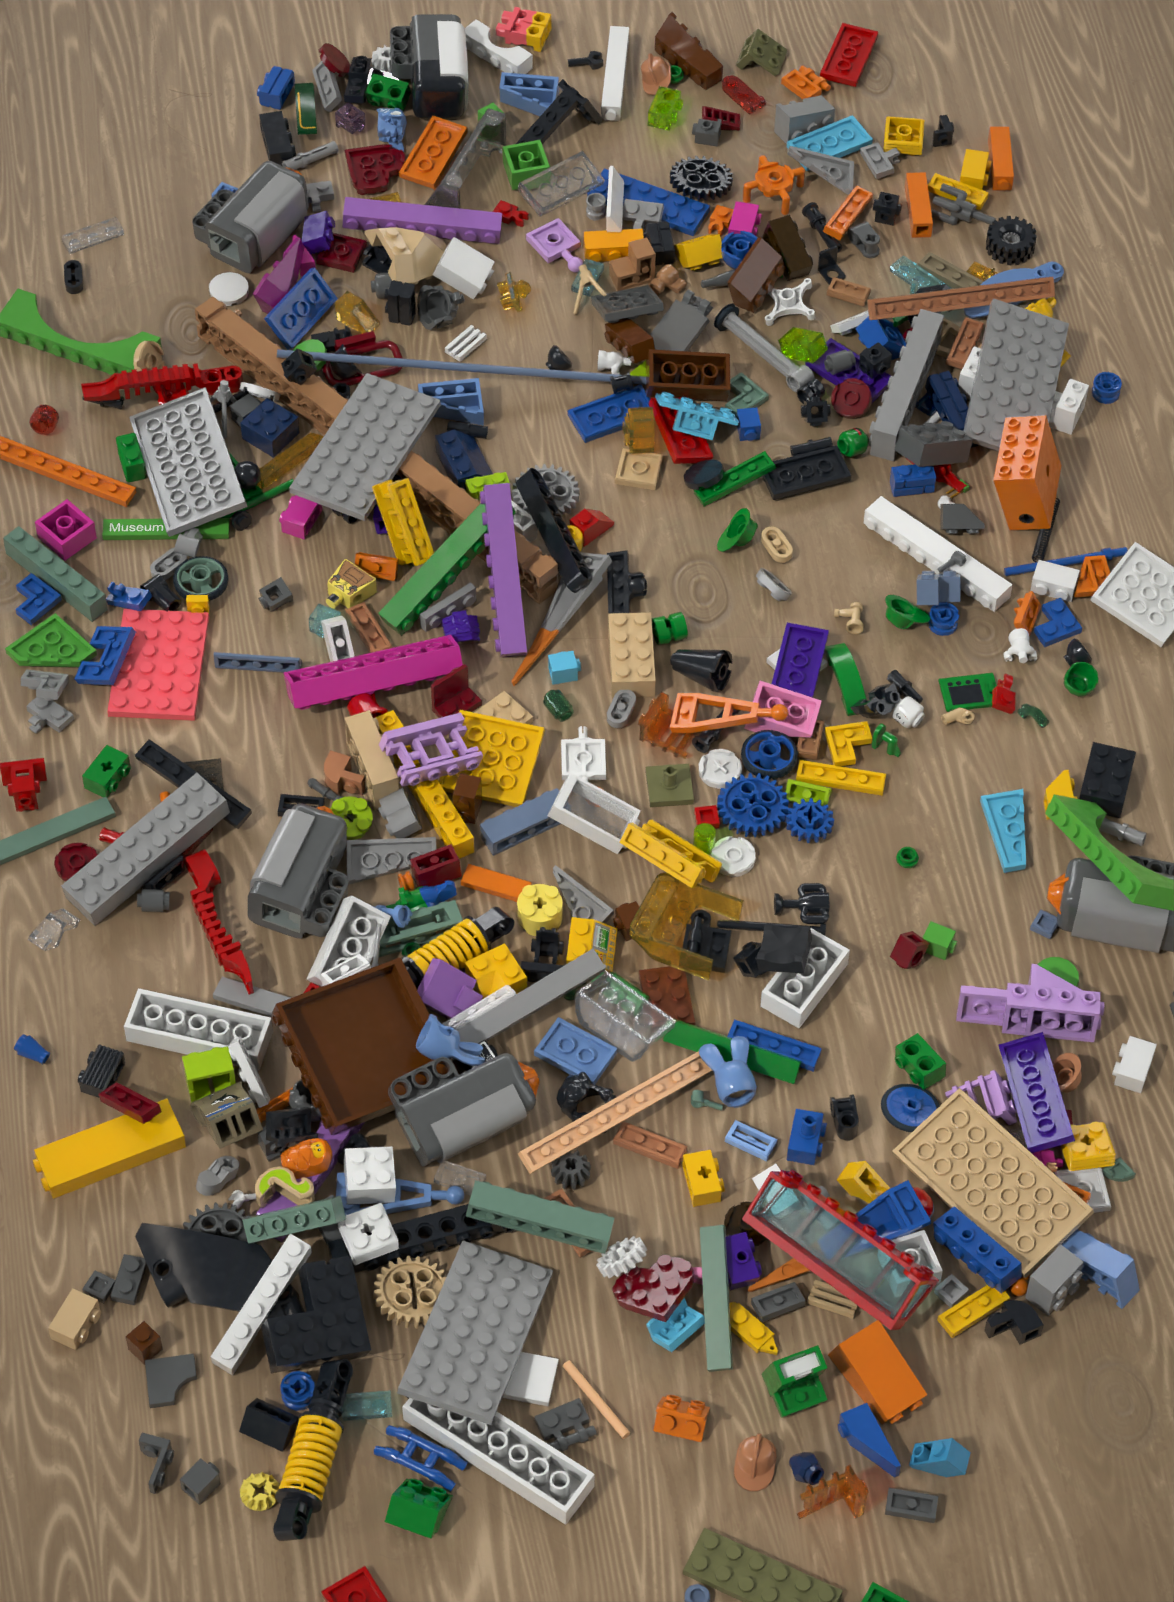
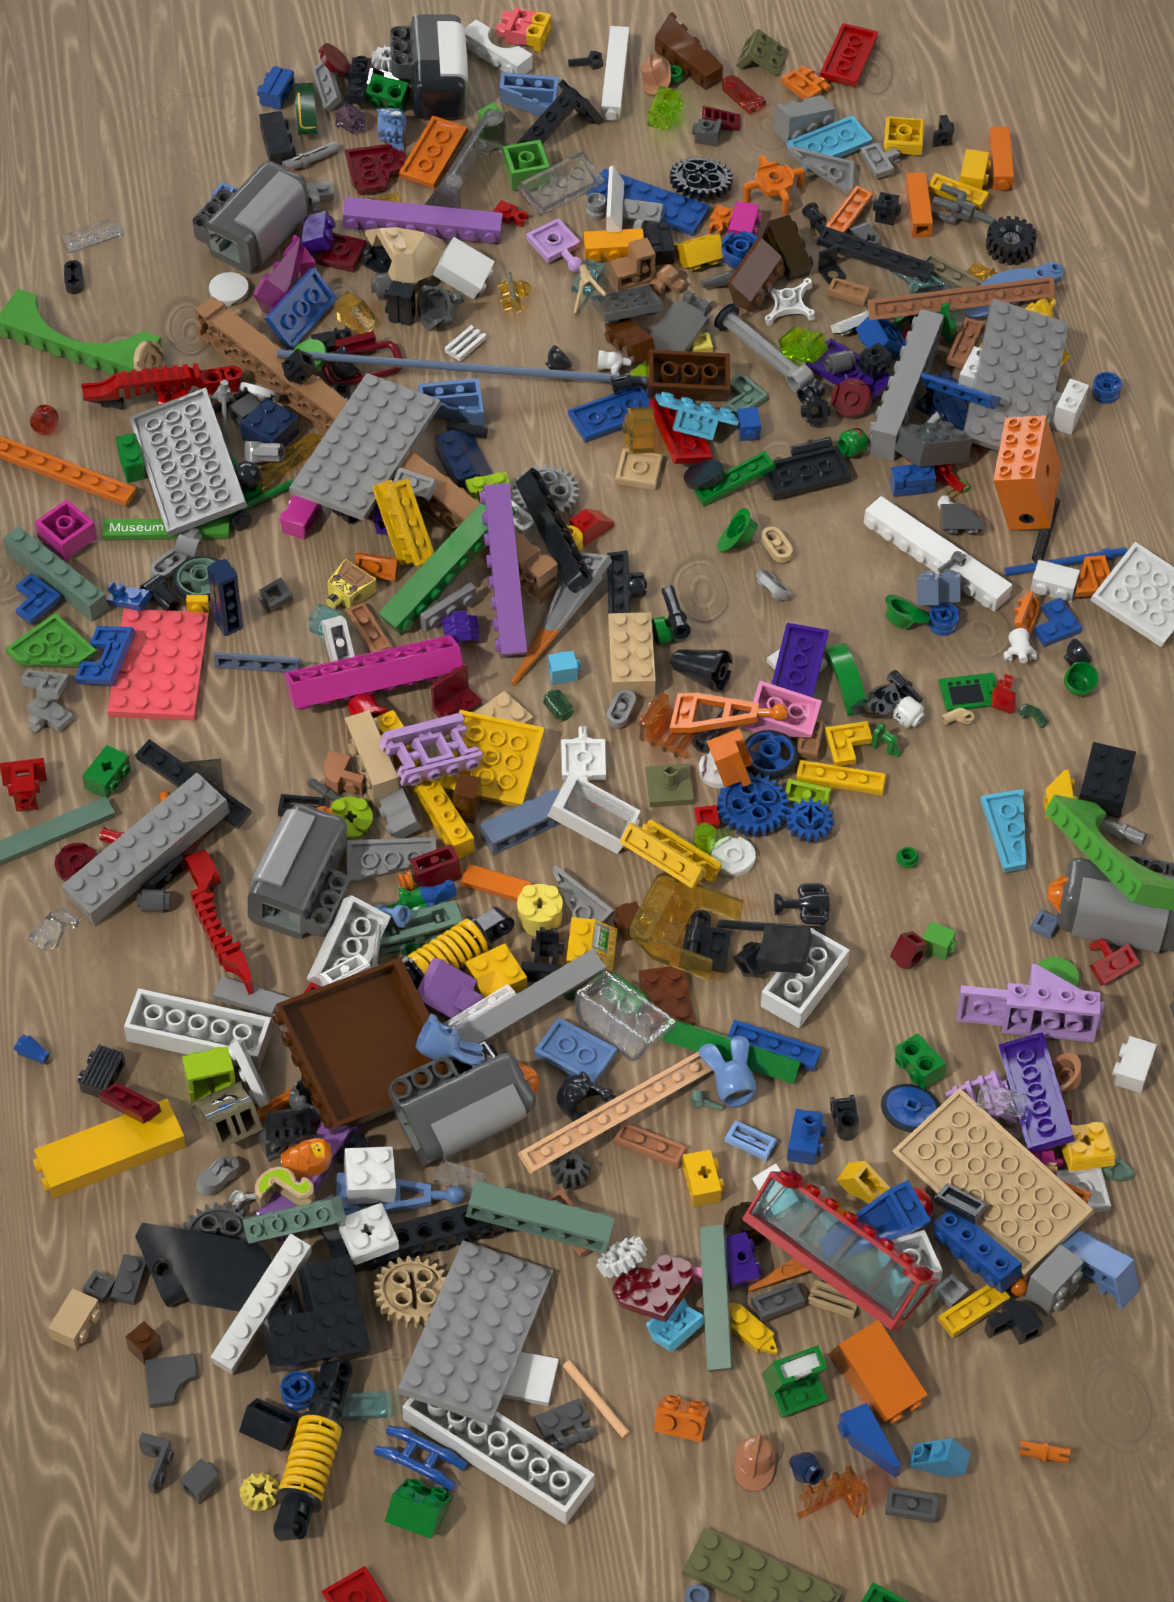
tan piece [834,602,864,634] -> none
none -> dark blue brick [207,559,243,636]
none -> light grey piece [244,441,286,463]
none -> light grey plate [393,467,438,501]
none -> black pin [661,585,691,639]
none -> light yellow tile [691,332,713,352]
none -> orange plate [707,728,753,787]
none -> black plate [817,226,935,283]
none -> blue slope [920,373,1001,410]
none -> black tile [934,1183,988,1224]
none -> green tile [940,302,957,343]
none -> clear plate [977,1083,1027,1118]
none -> orange pin [1019,1440,1071,1464]
none -> red plate [1089,938,1140,986]

